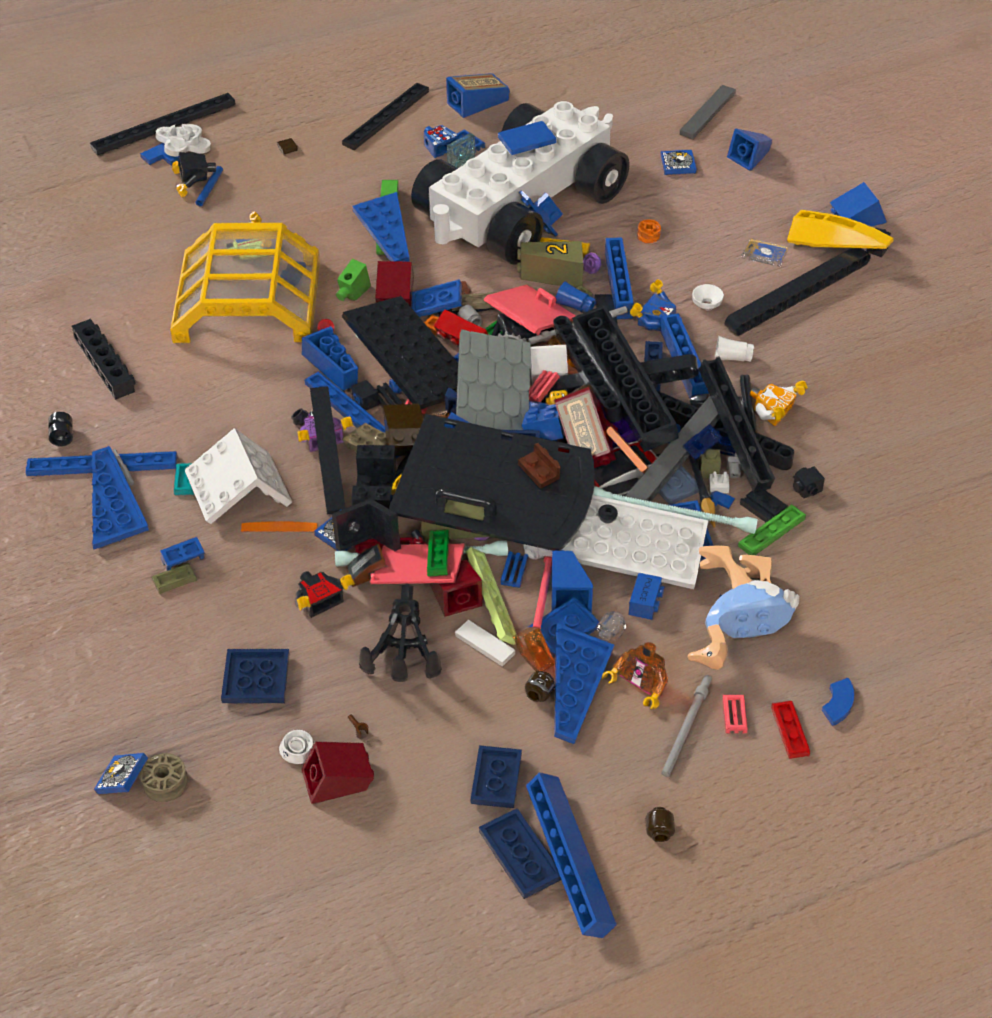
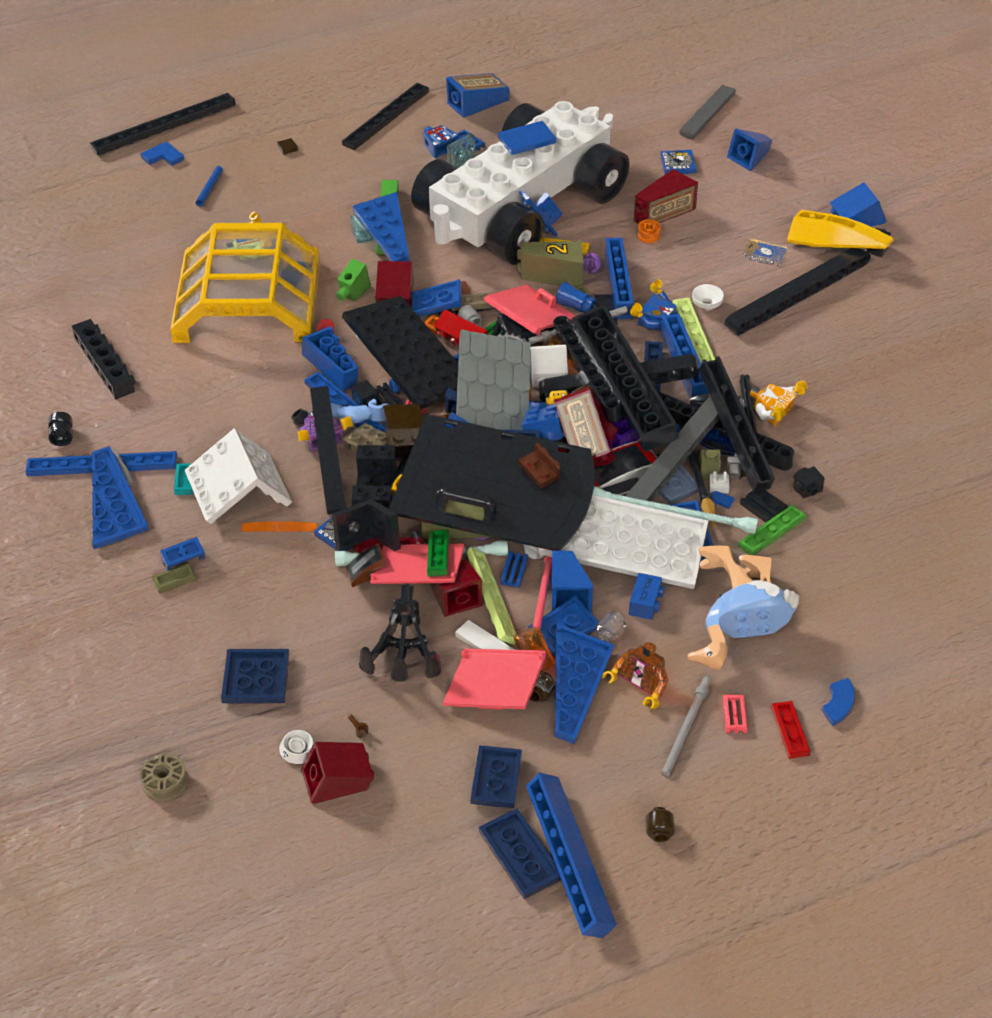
tile [94,753,148,794] -> none
white plant [156,124,211,157] -> none
black torso [172,152,216,197] -> none
torso [295,571,355,618] -> none
coral tile [529,370,559,402] -> none
black plate [598,504,618,523] -> none
orange tile [606,426,649,473] -> none
clear blue slope [682,424,722,460] -> none
white plant [715,336,754,362] -> none
none -> light blue piece [331,399,388,423]
none -> clear light blue leg [351,214,373,243]
none -> coral container [443,648,546,710]
none -> slope [634,169,698,224]
none -> yellowish green tile [672,298,715,363]

